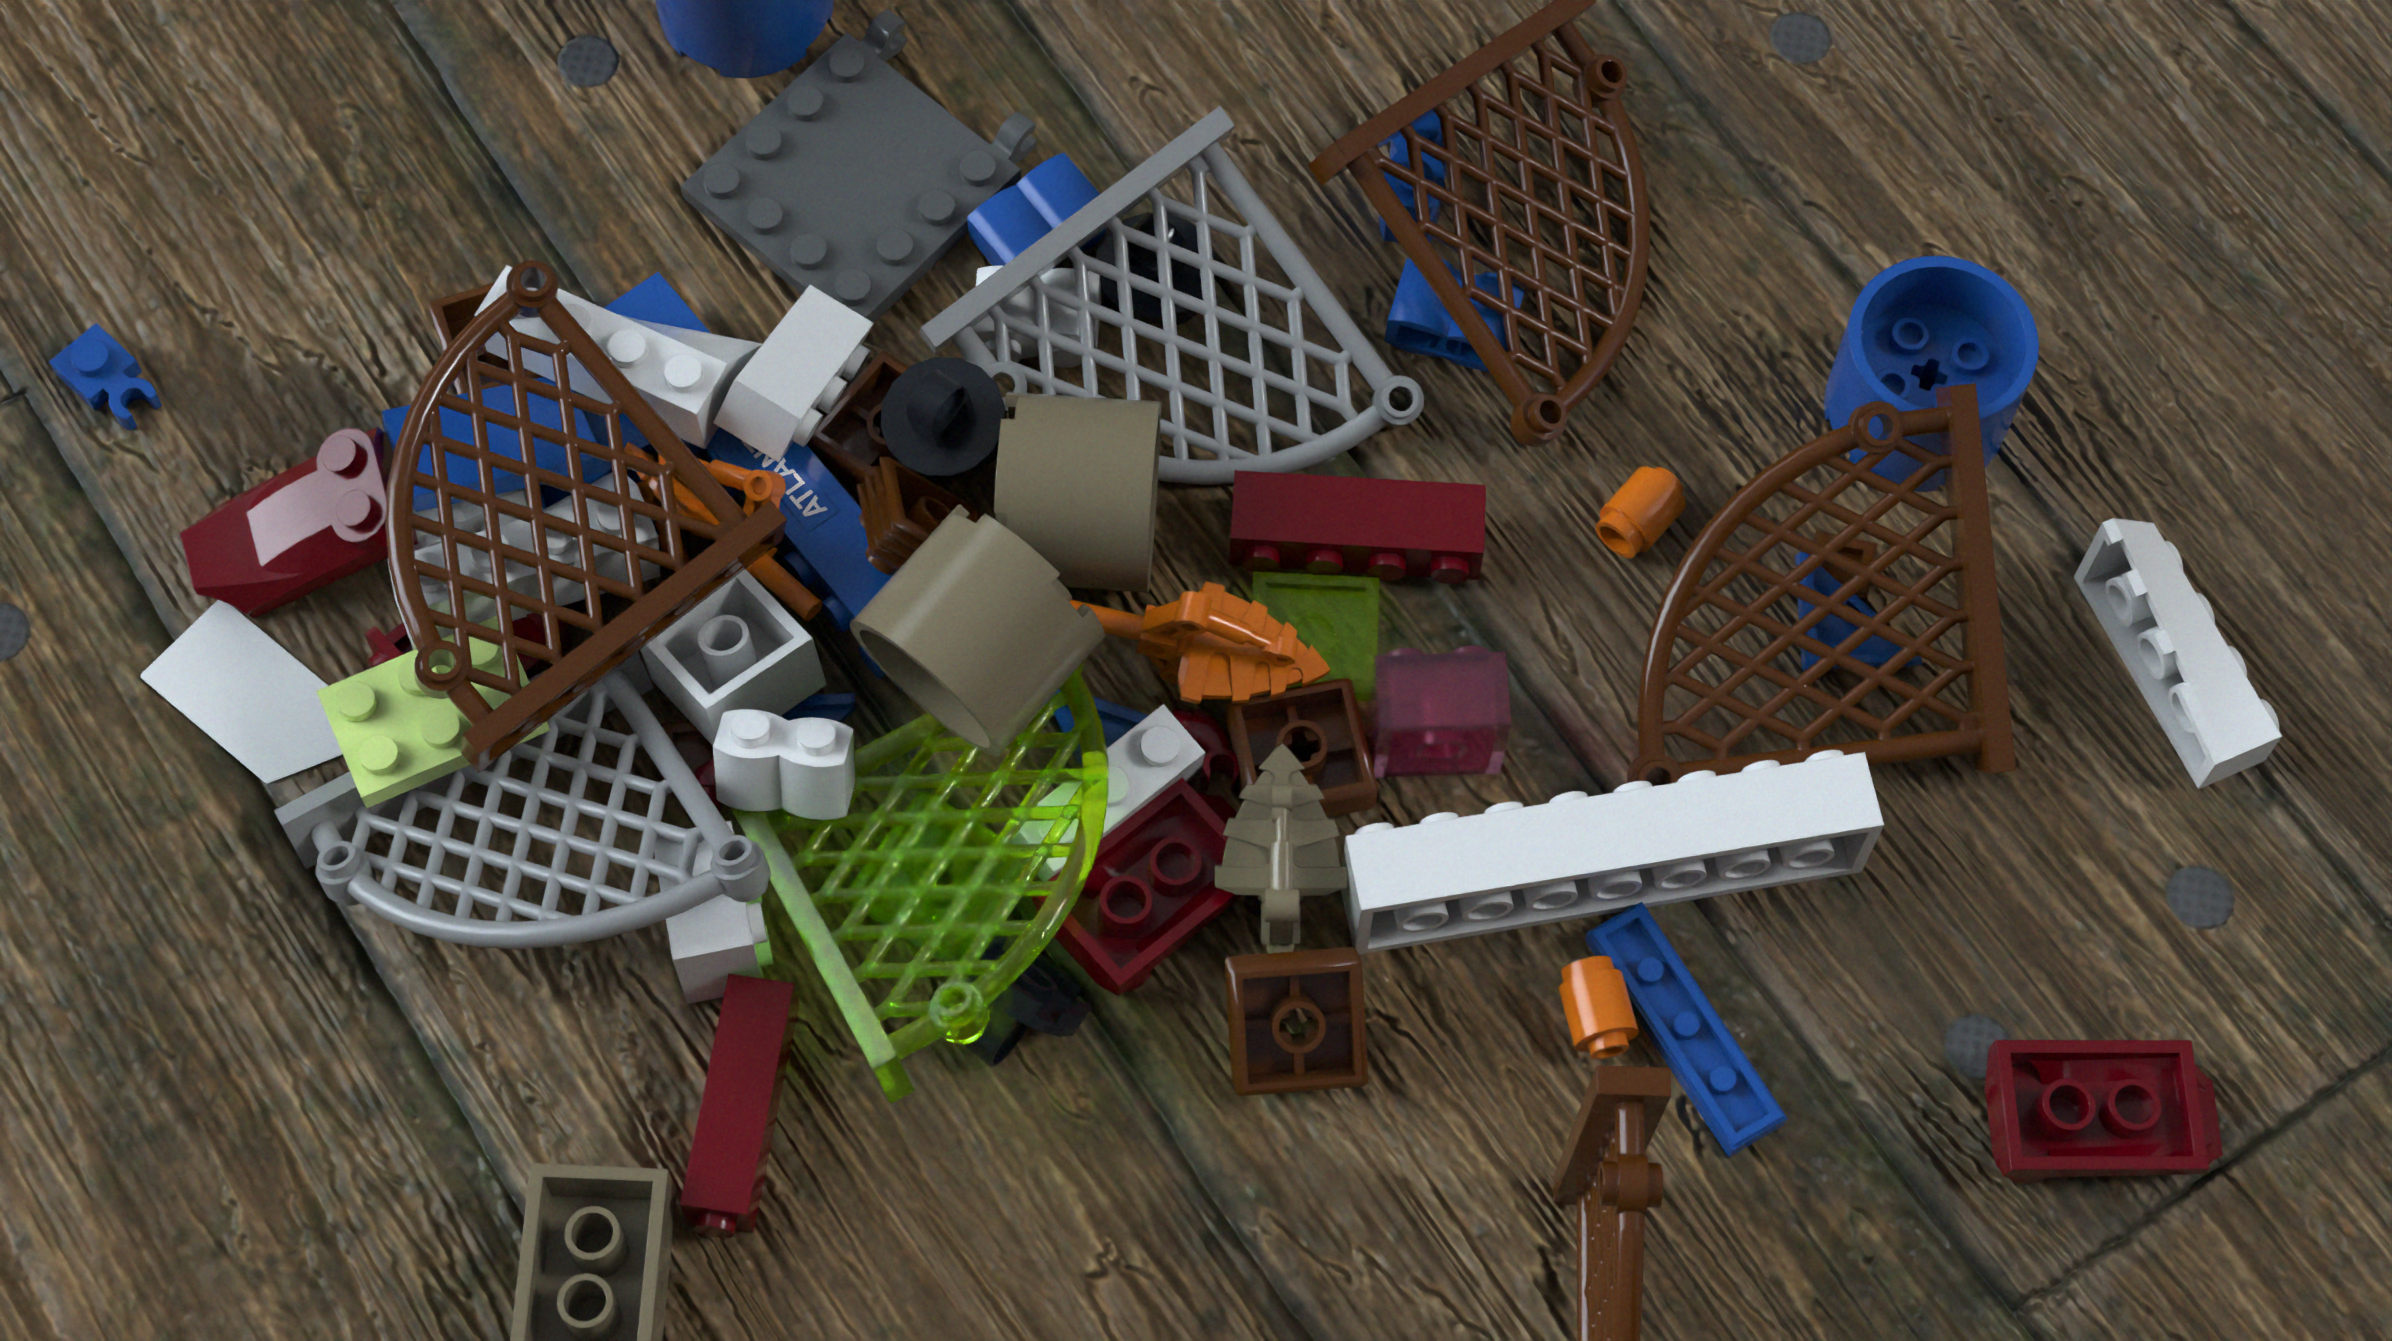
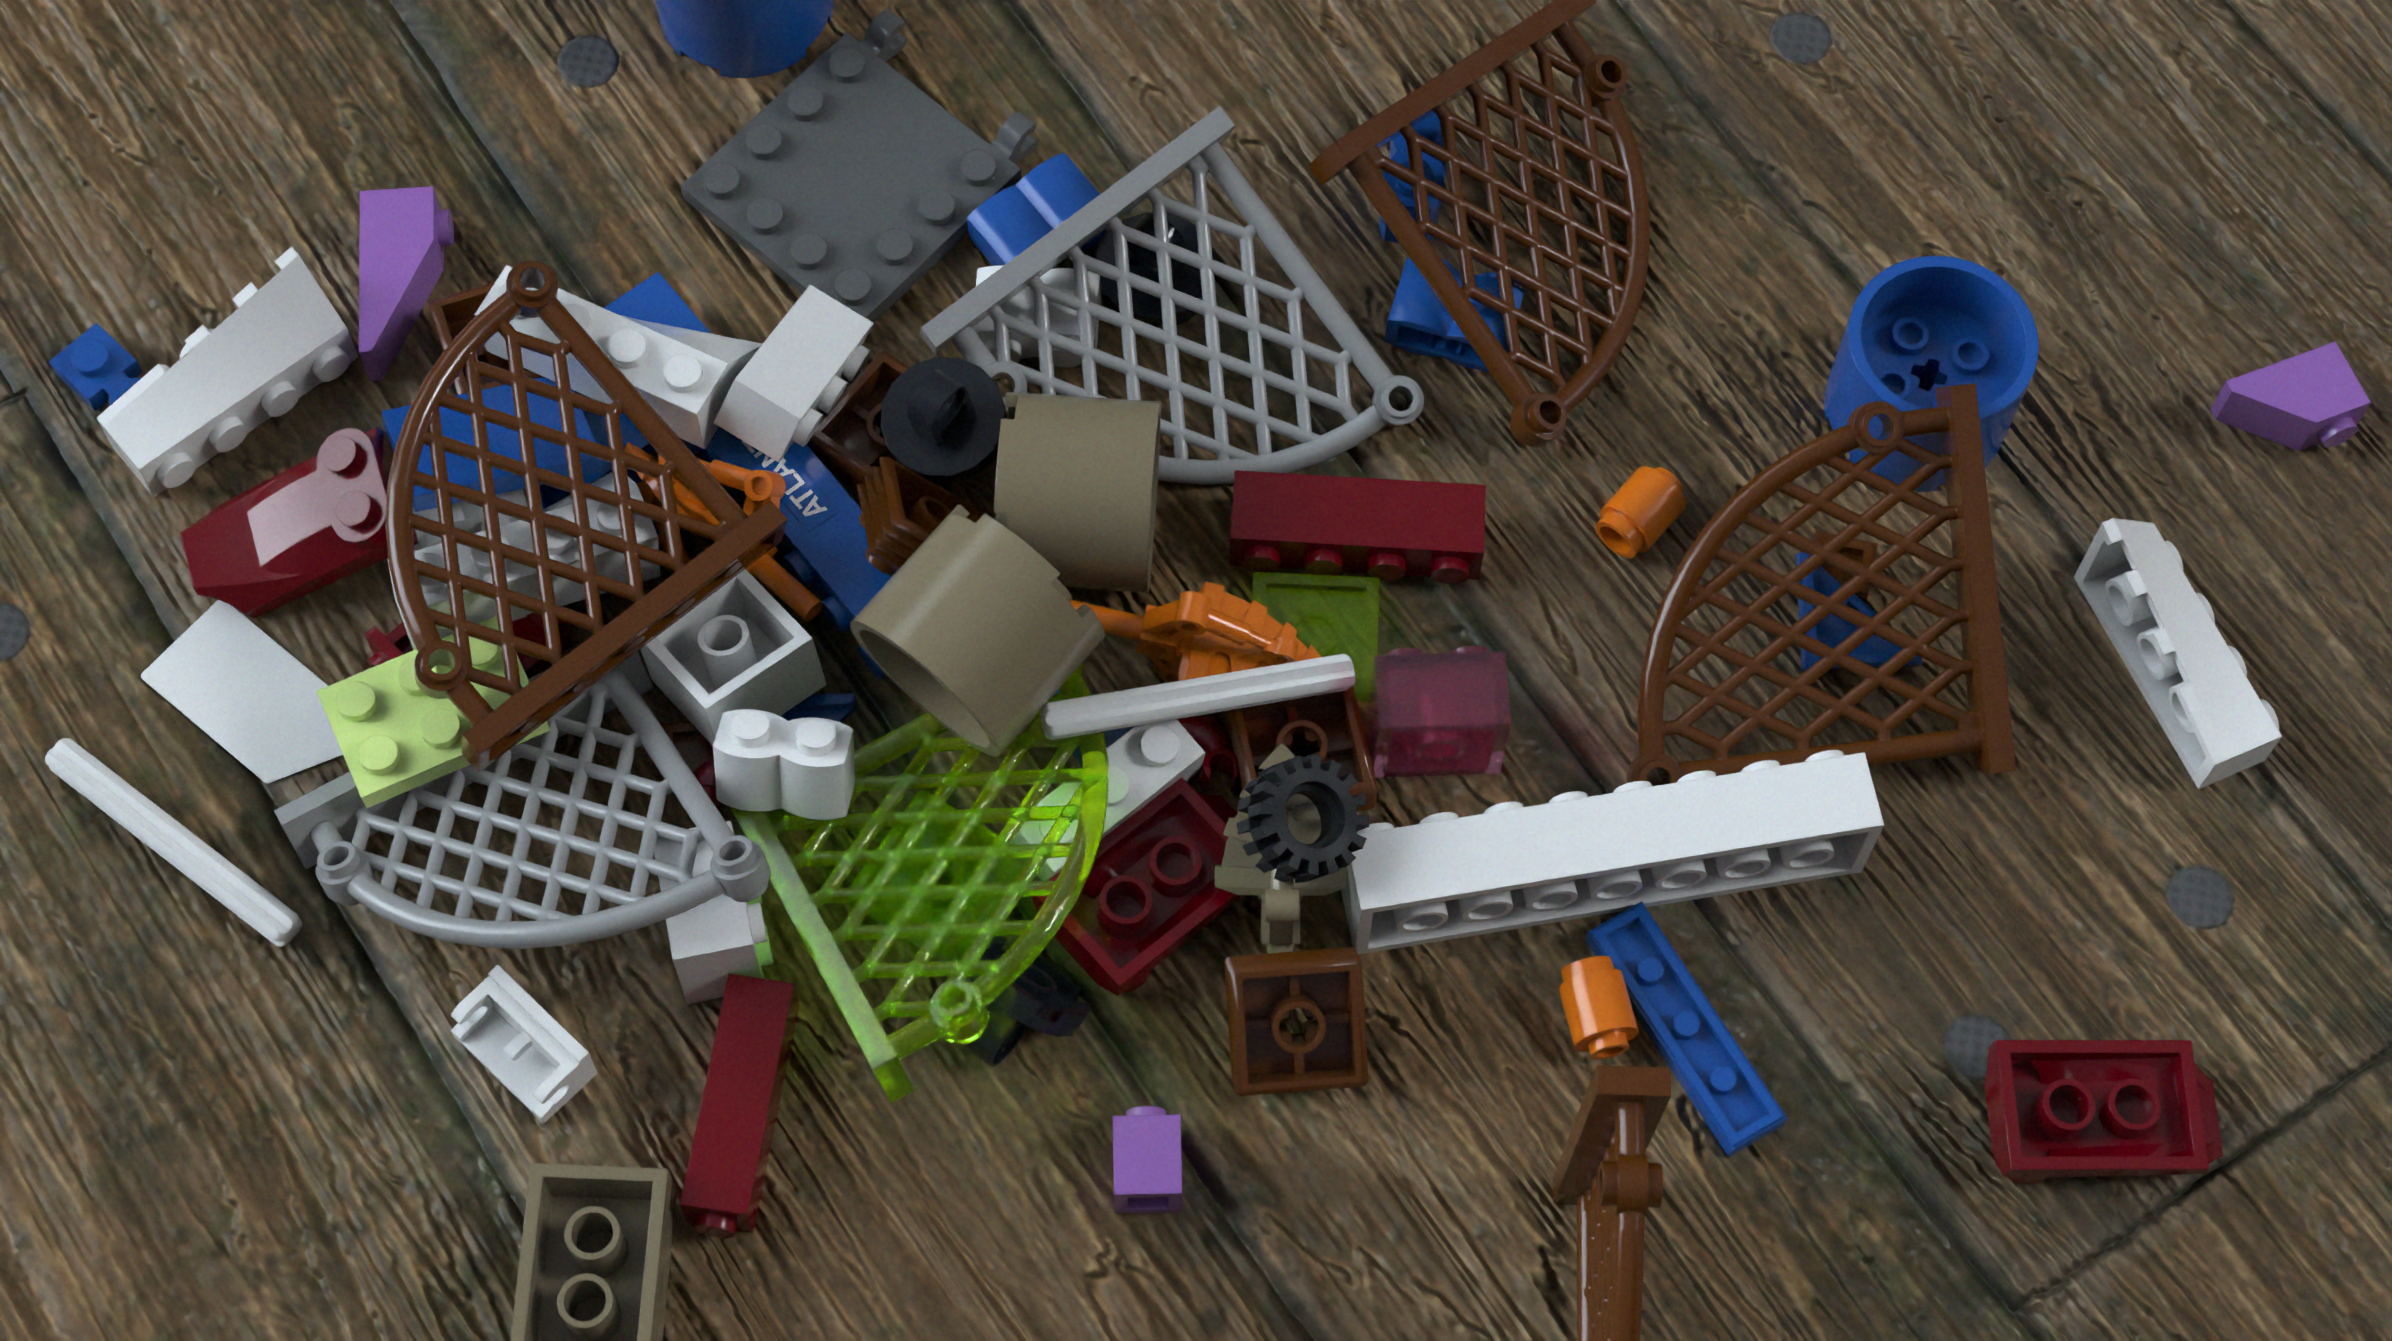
none -> white axle [45,738,302,947]
none -> white wedge [97,246,358,498]
none -> medium lavender slope [359,186,454,381]
none -> white hinge [451,965,597,1124]
none -> white axle [1040,654,1355,740]
none -> medium lavender brick [1113,1106,1182,1213]
none -> black tyre [1237,754,1369,883]
none -> medium lavender slope [2210,341,2371,451]

